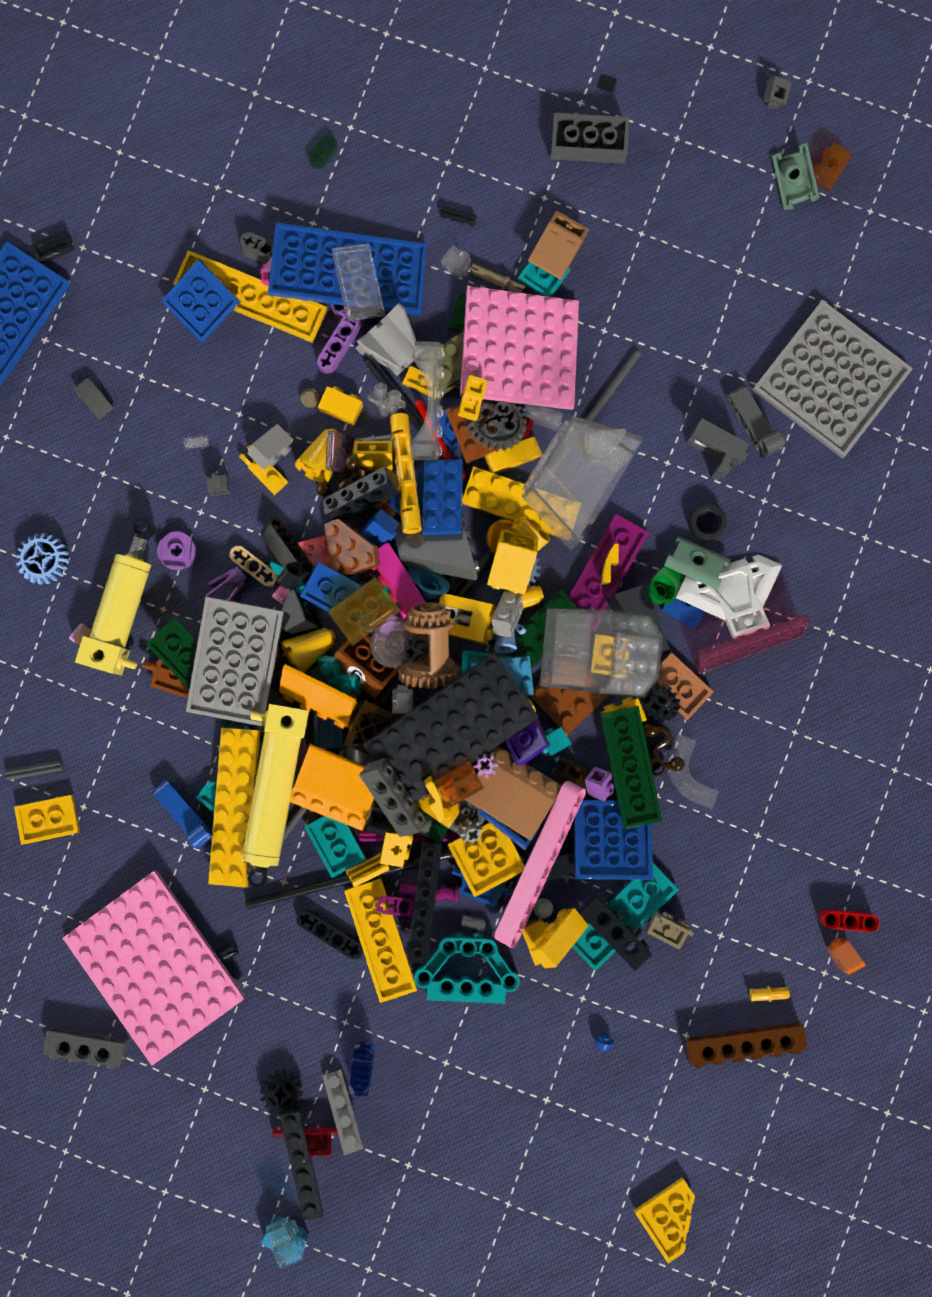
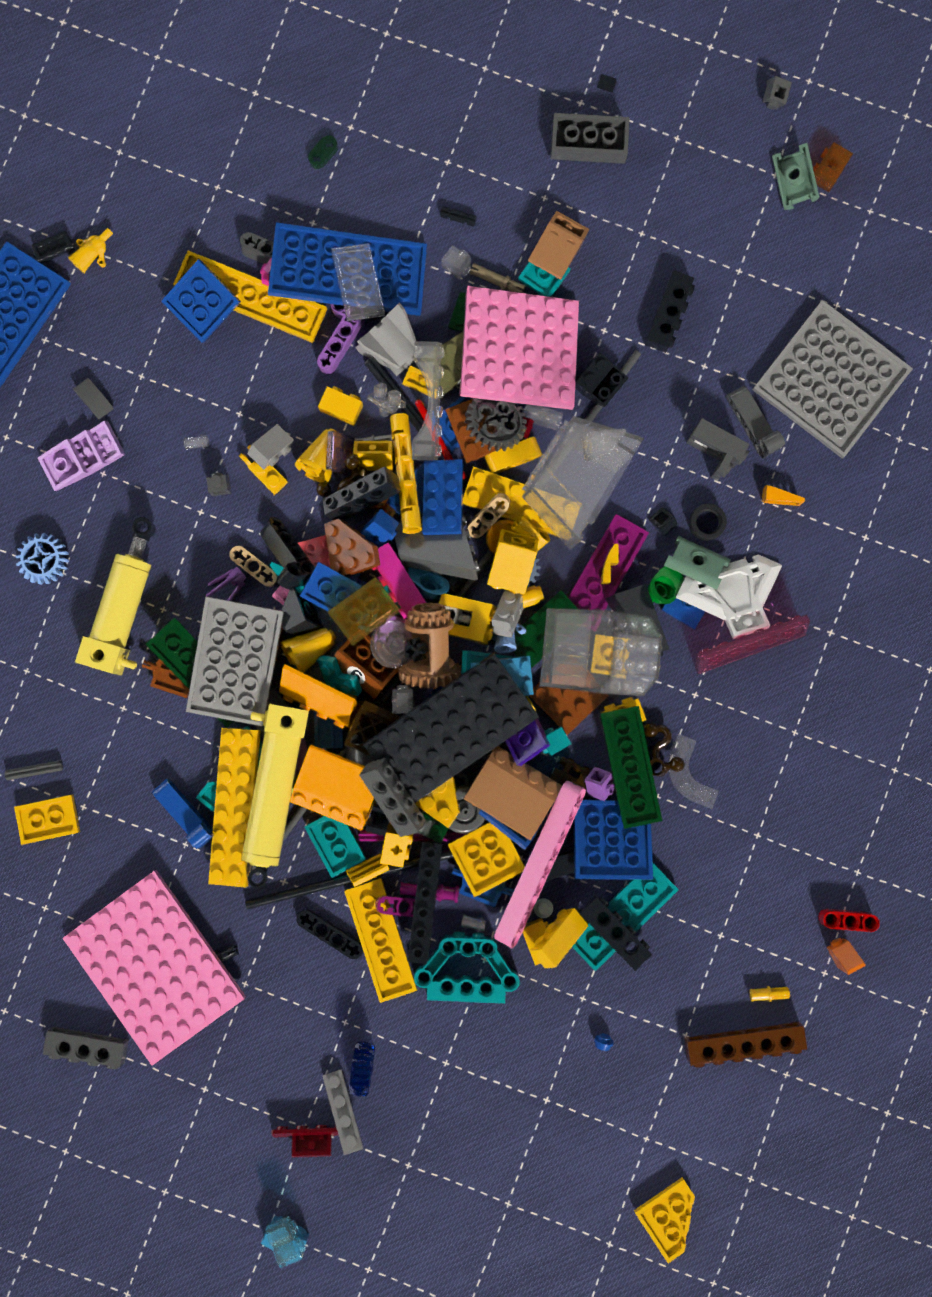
slope [69,624,92,645] -> none
medium lavender plate [157,532,197,570] -> none
black gear [260,1070,303,1115] -> none
black plate [280,1108,323,1221] -> none
dark tan plate [300,388,320,408] -> none
yellow slope [424,776,443,822] -> none
clear orange brick [435,761,484,808] -> none
yellow slope [457,375,488,421] -> none
light grey gear [457,818,483,843] -> none
lavender gear [473,753,499,779] -> none
black gear [639,682,681,722] -> none
nougat plate [645,652,714,720] -> none
dark tan bracket [645,910,694,950] -> none
none -> lavender slope [38,421,125,491]
none -> yellow piece [68,228,113,274]
none -> tan beam [467,493,510,538]
none -> black slope [575,353,629,407]
none -> black brick [645,270,696,353]
none -> black slope [648,507,677,536]
none -> light orange slope [762,485,805,506]

